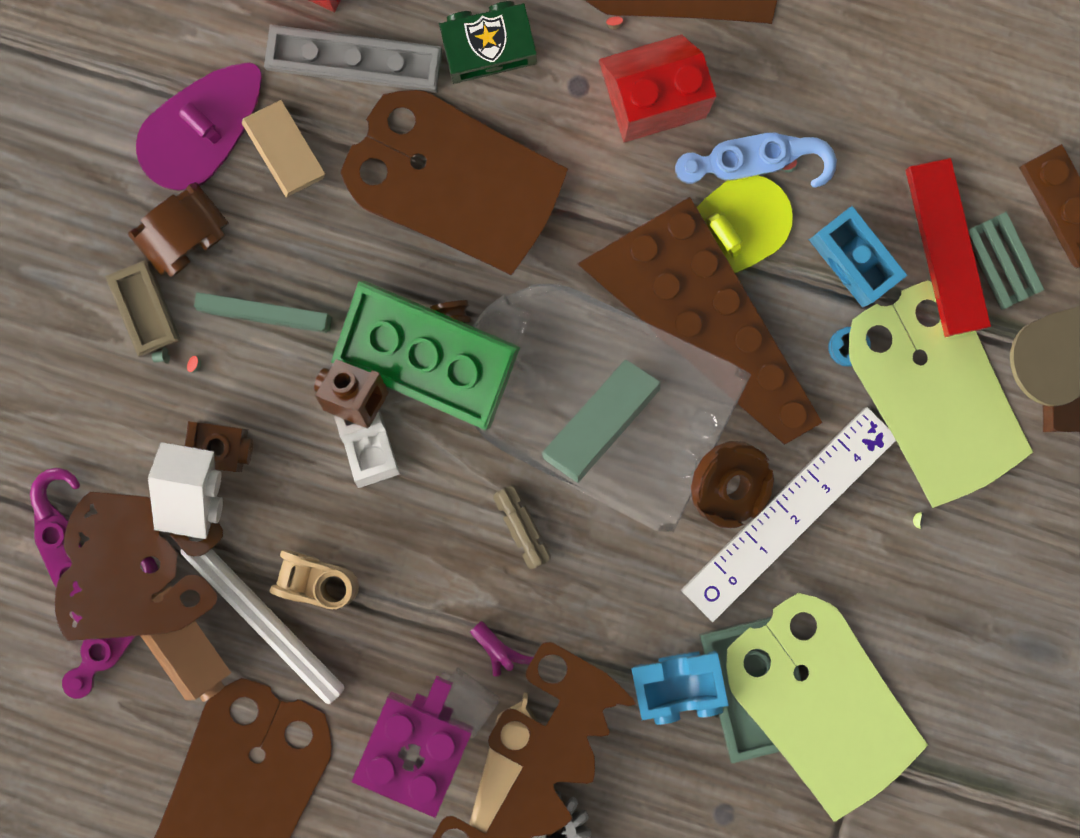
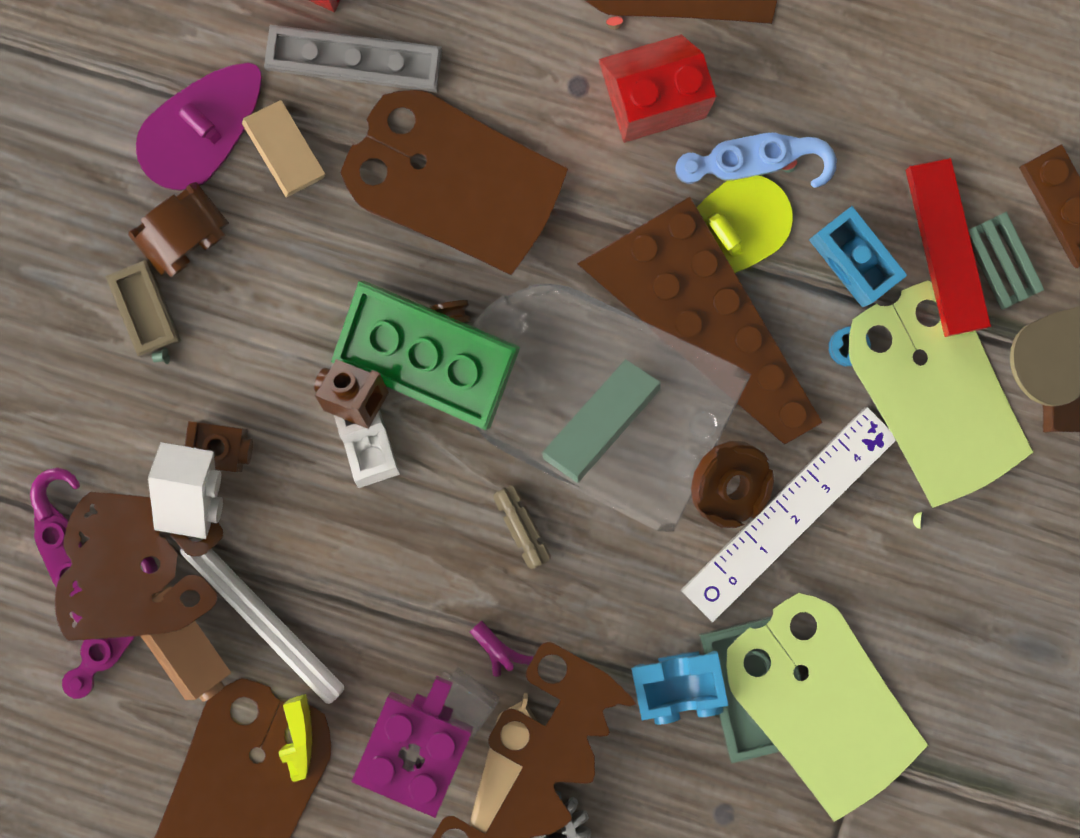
coral piece [187,356,201,372] -> none
sand green tile [194,292,332,333] -> none
tan piece [269,549,359,610] -> none
dark green brick [439,1,537,84] -> none
none -> neon yellow slope [279,694,312,782]

